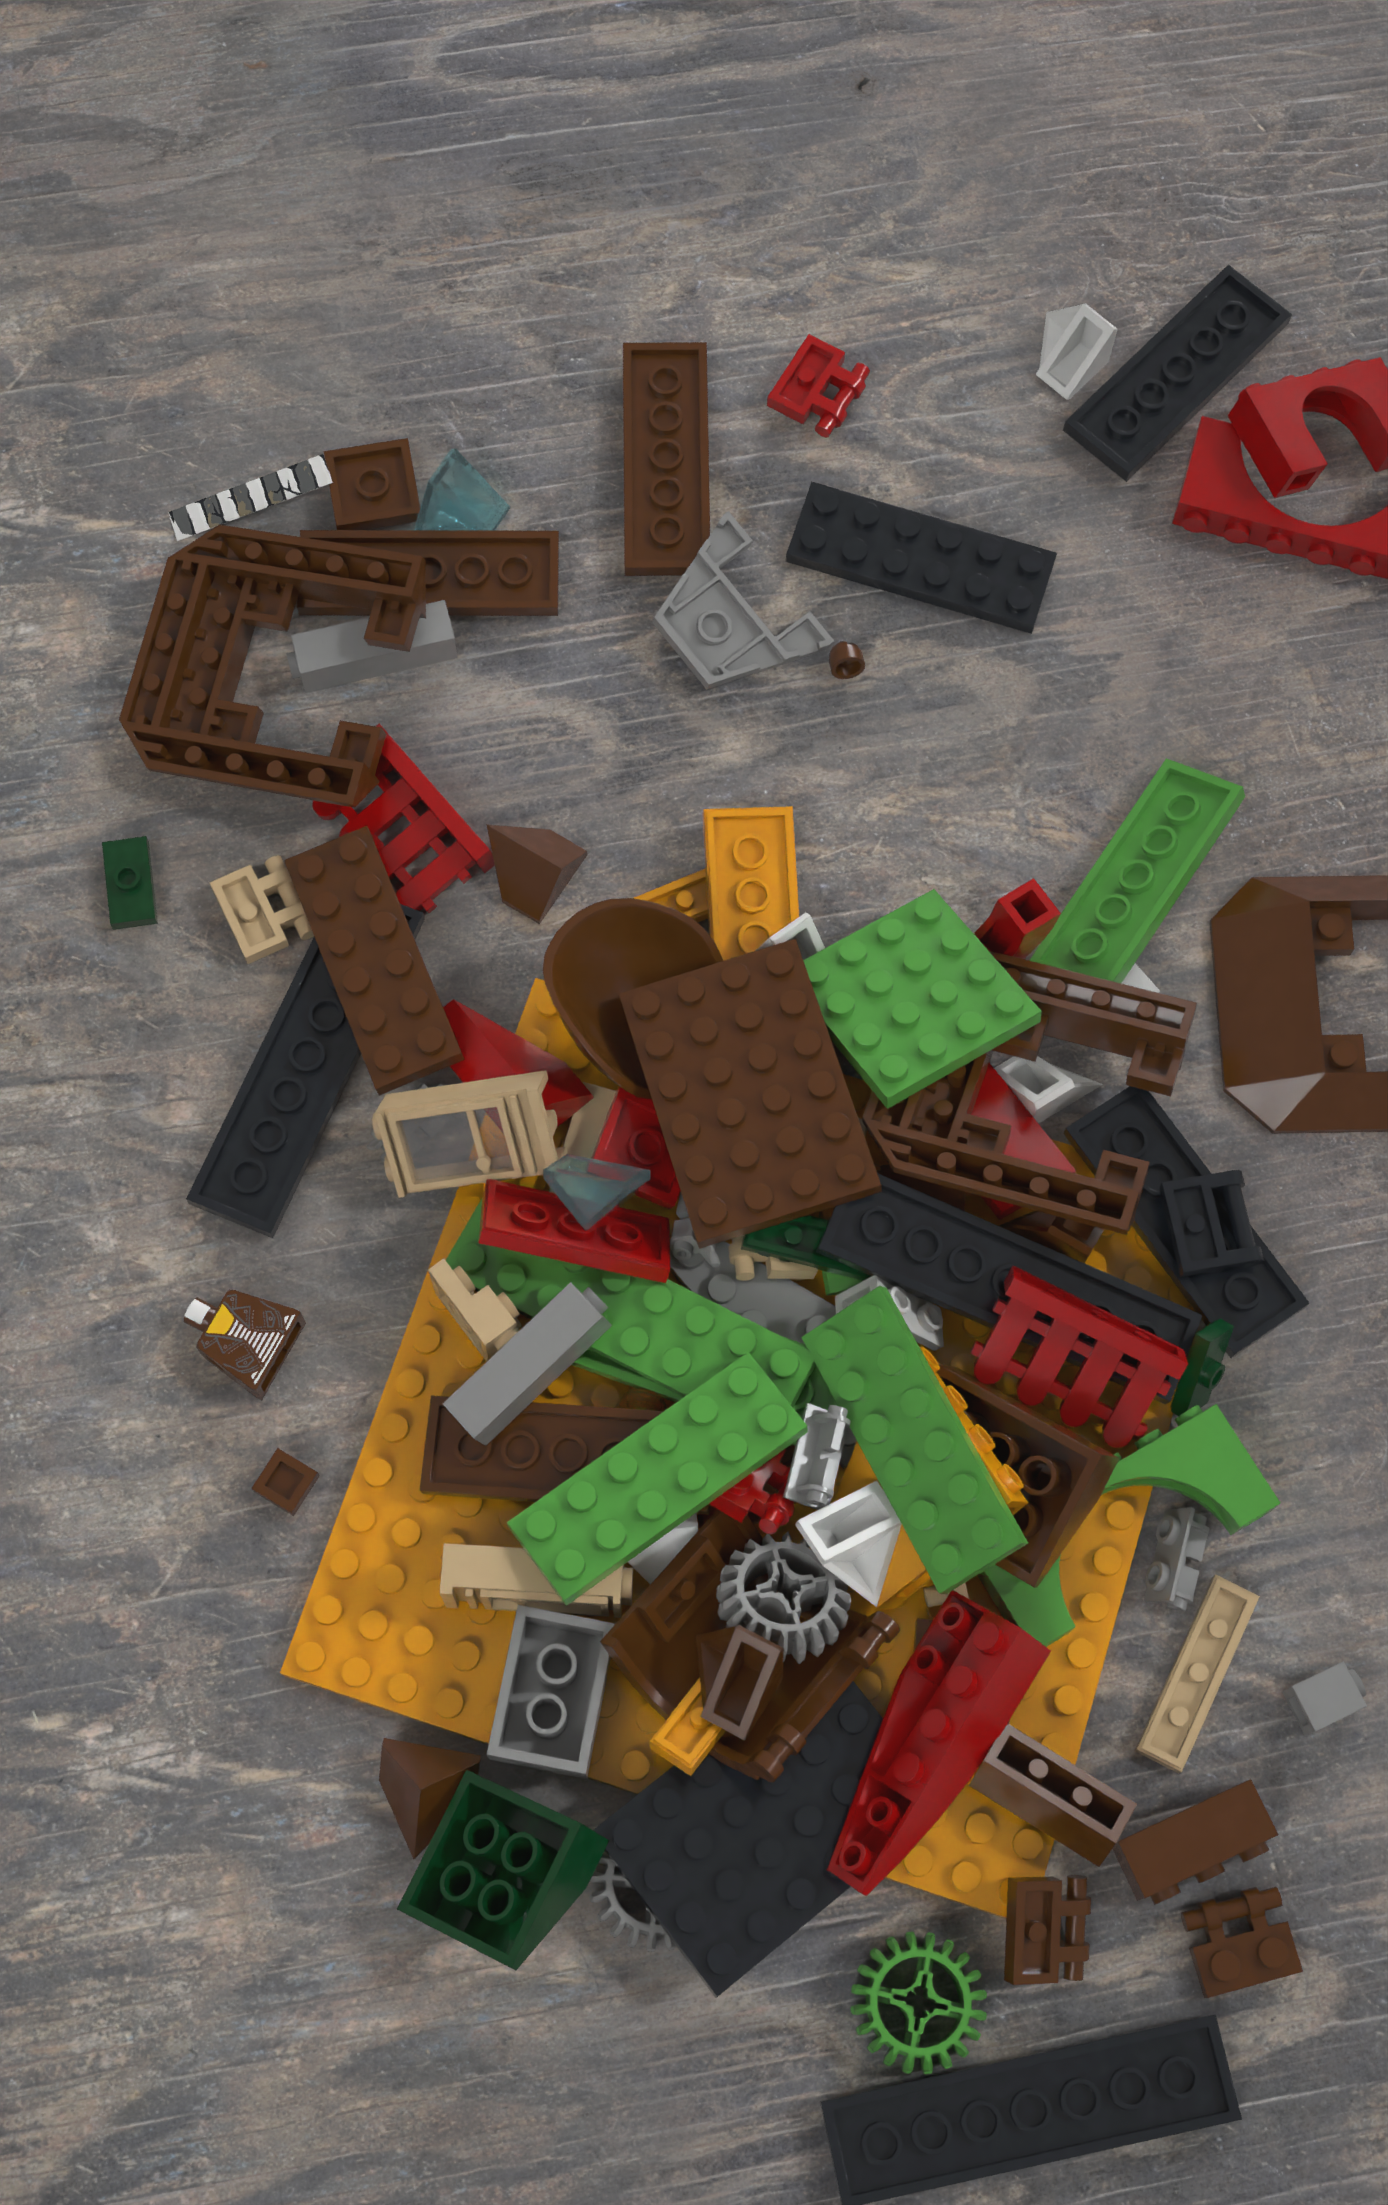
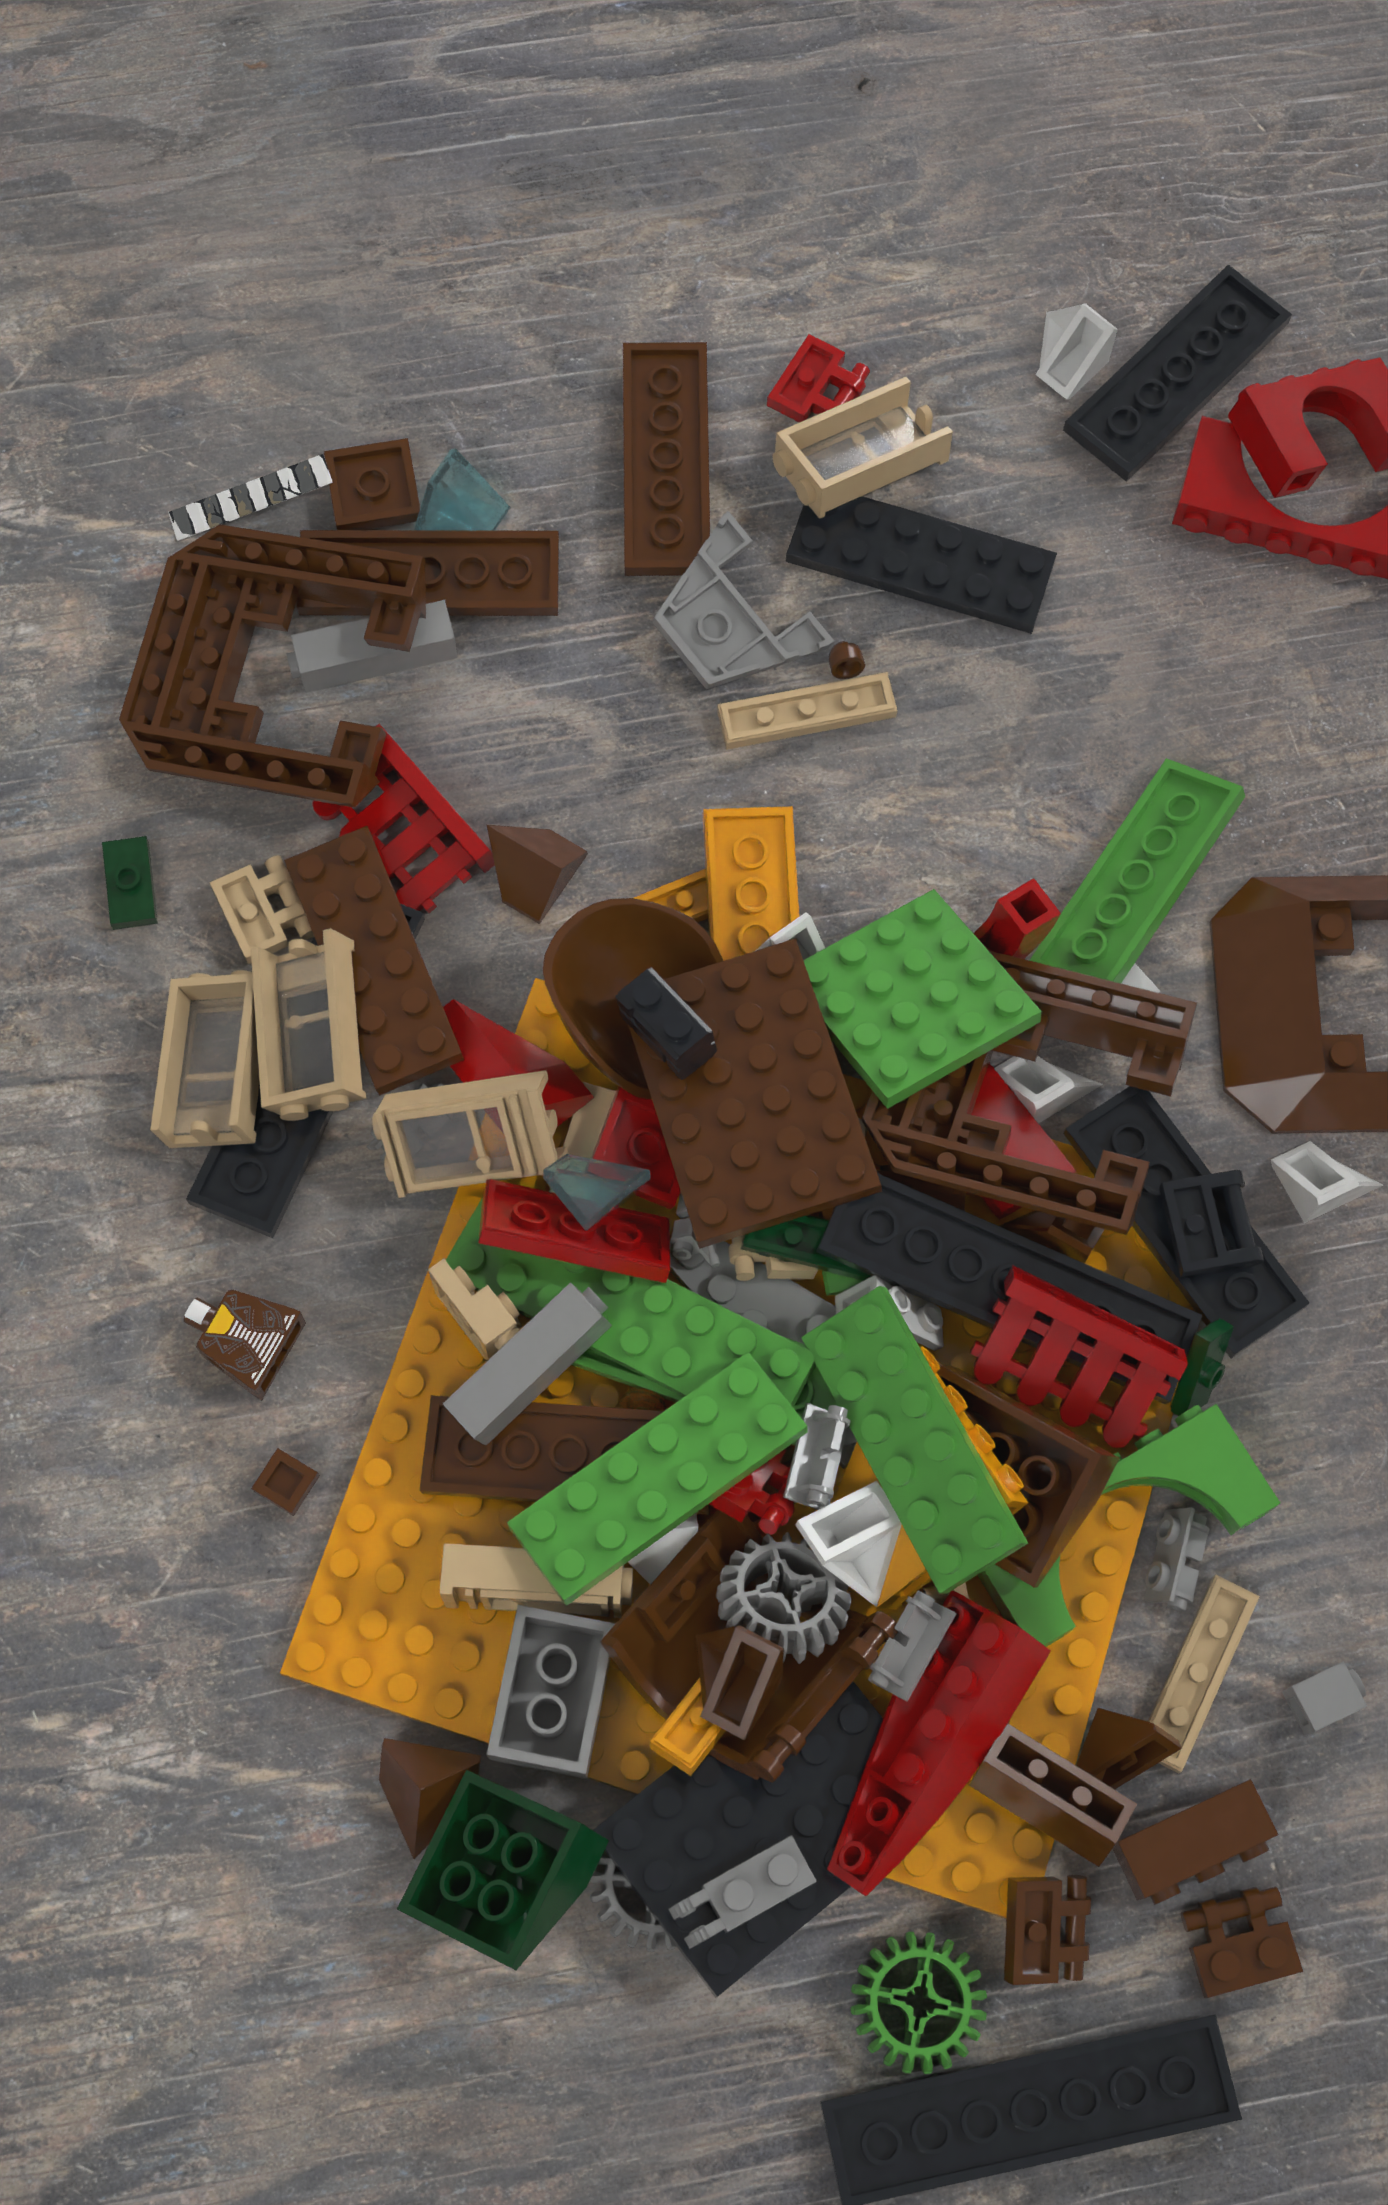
none -> door [150,970,260,1148]
none -> tan door [251,928,366,1121]
none -> black brick [615,967,717,1080]
none -> light grey hinge [669,1835,817,1949]
none -> tan tile [717,672,897,750]
none -> tan door [773,377,953,519]
none -> light grey hinge [868,1590,956,1702]
none -> reddish brown slope [1076,1708,1182,1790]
none -> white slope [1271,1141,1383,1223]

